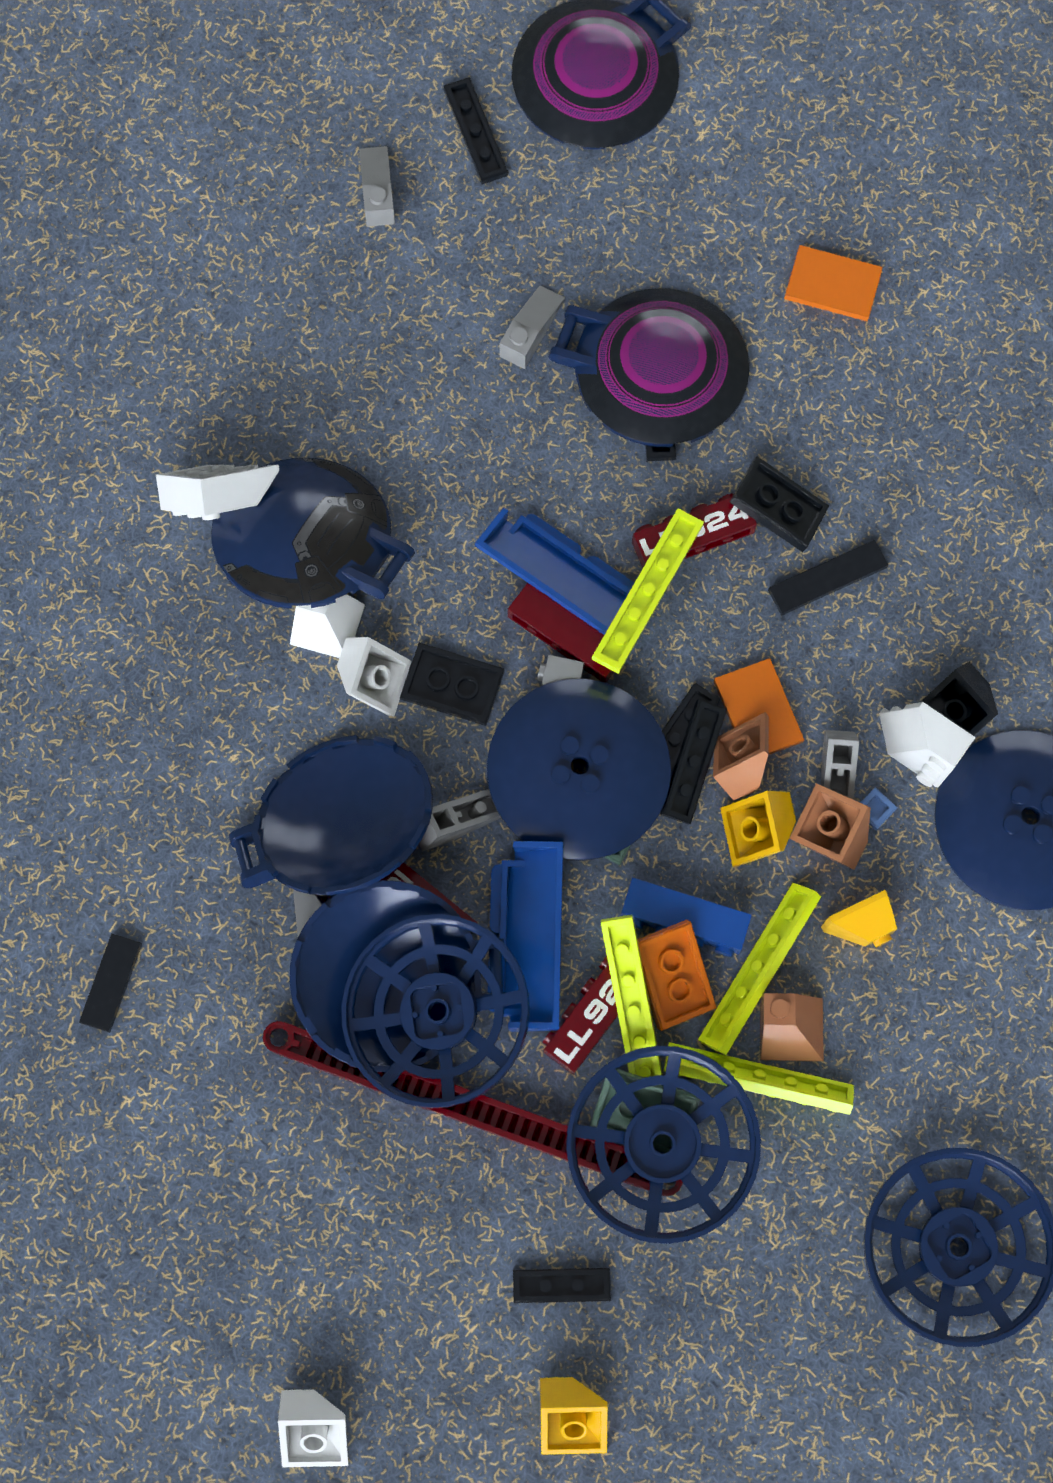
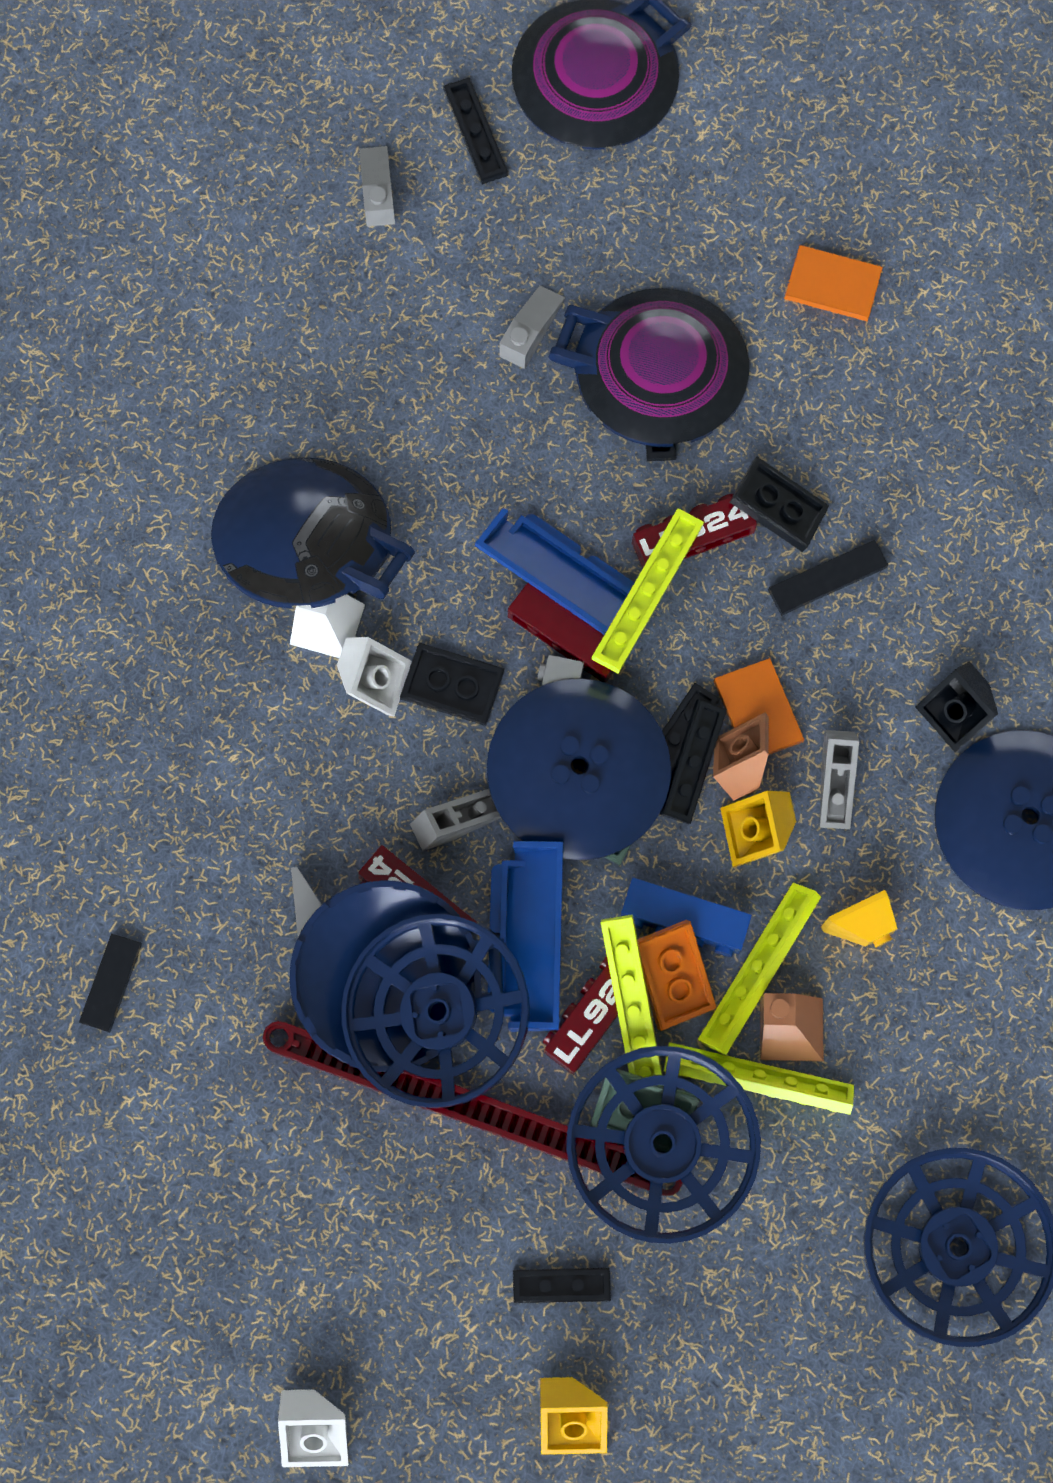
white wedge [156,465,279,520] -> none
dark blue dish [229,735,433,895] -> none
nougat slope [789,783,871,870] -> none
medium blue tile [860,787,898,831] -> none
white wedge [879,702,976,788] -> none

